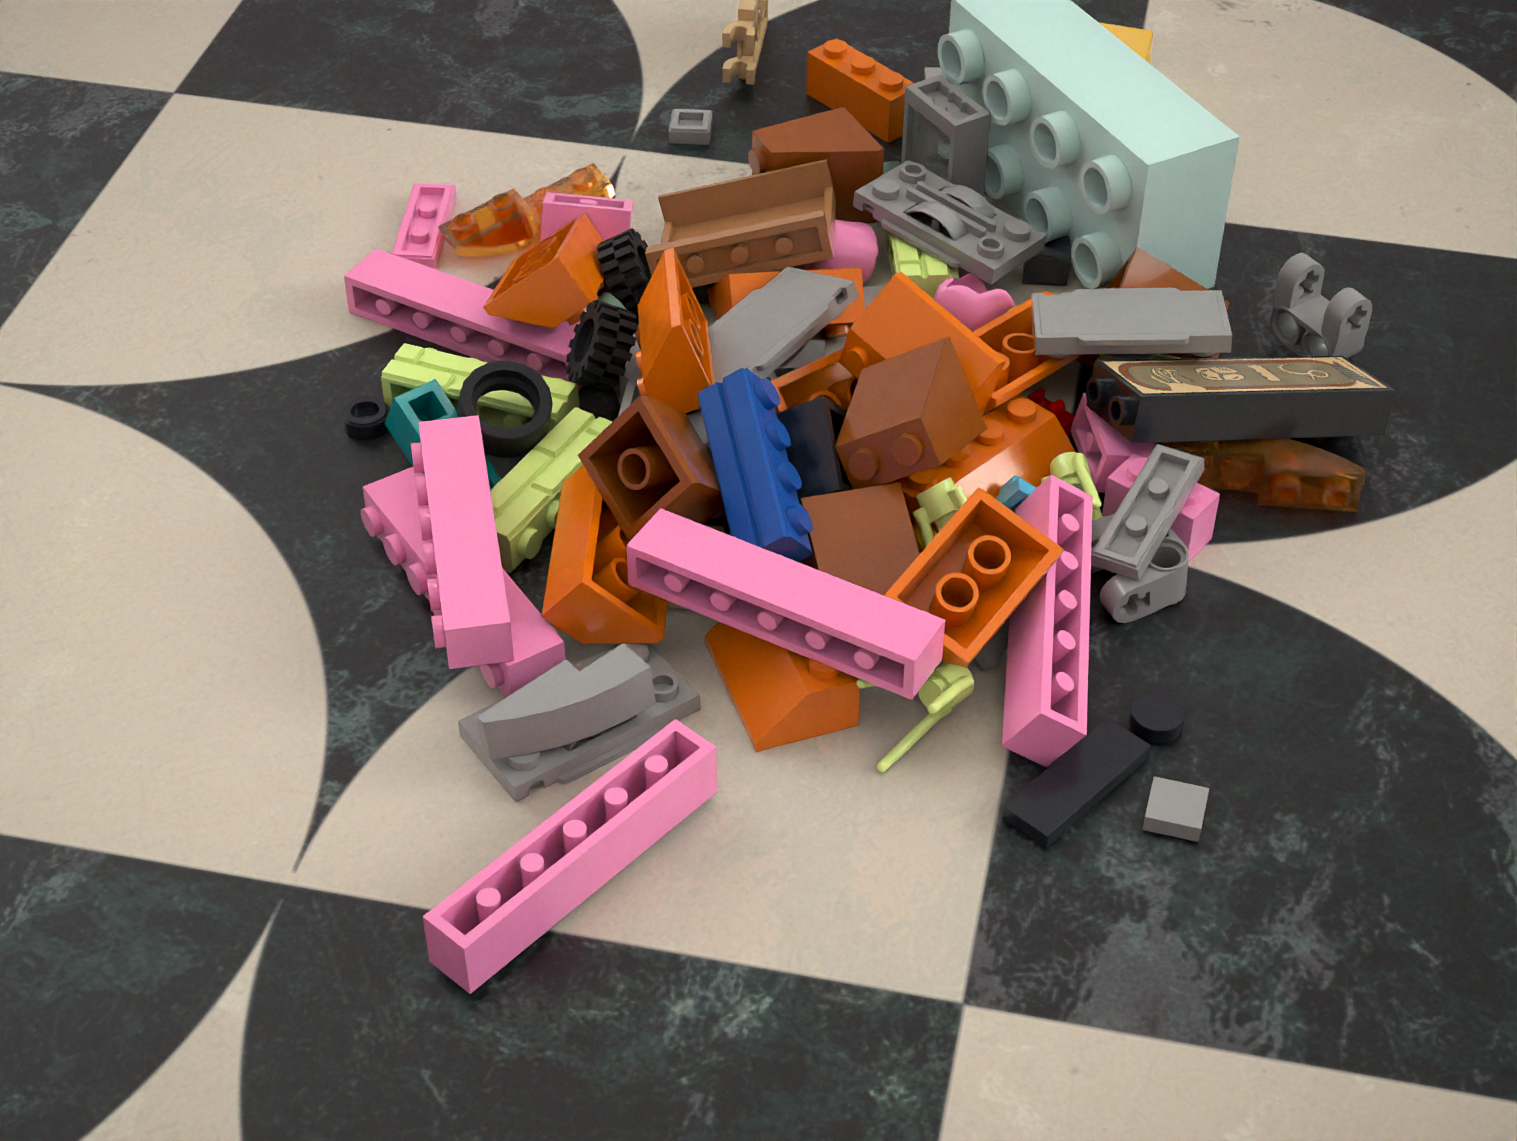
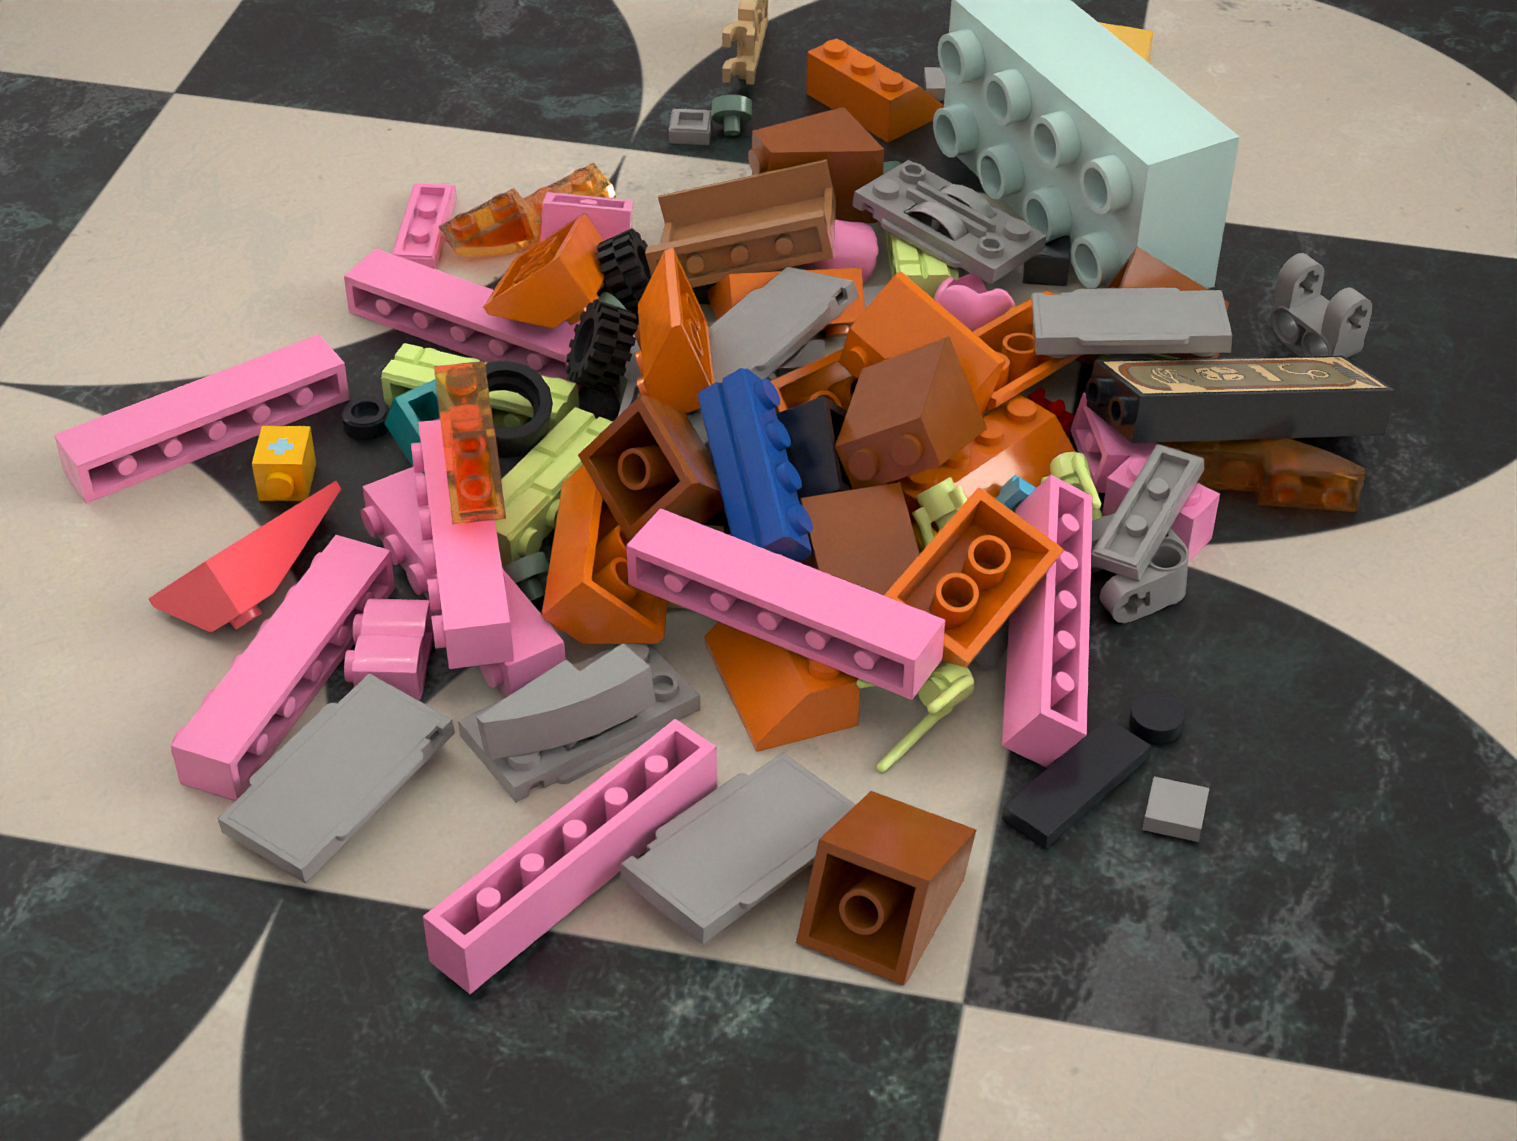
light grey window [901,74,991,197] -> none
none -> bright pink brick [54,334,350,503]
none -> coral wedge [148,481,342,633]
none -> bright pink brick [171,535,396,801]
none -> light grey piece [217,673,455,884]
none -> yellow brick [252,426,316,501]
none -> bright pink brick [344,599,434,700]
none -> clear orange slope [434,361,506,525]
none -> sand green tile [502,552,549,603]
none -> light grey piece [620,752,856,945]
none -> sand green tile [712,95,752,136]
none -> dark orange slope [796,791,976,986]

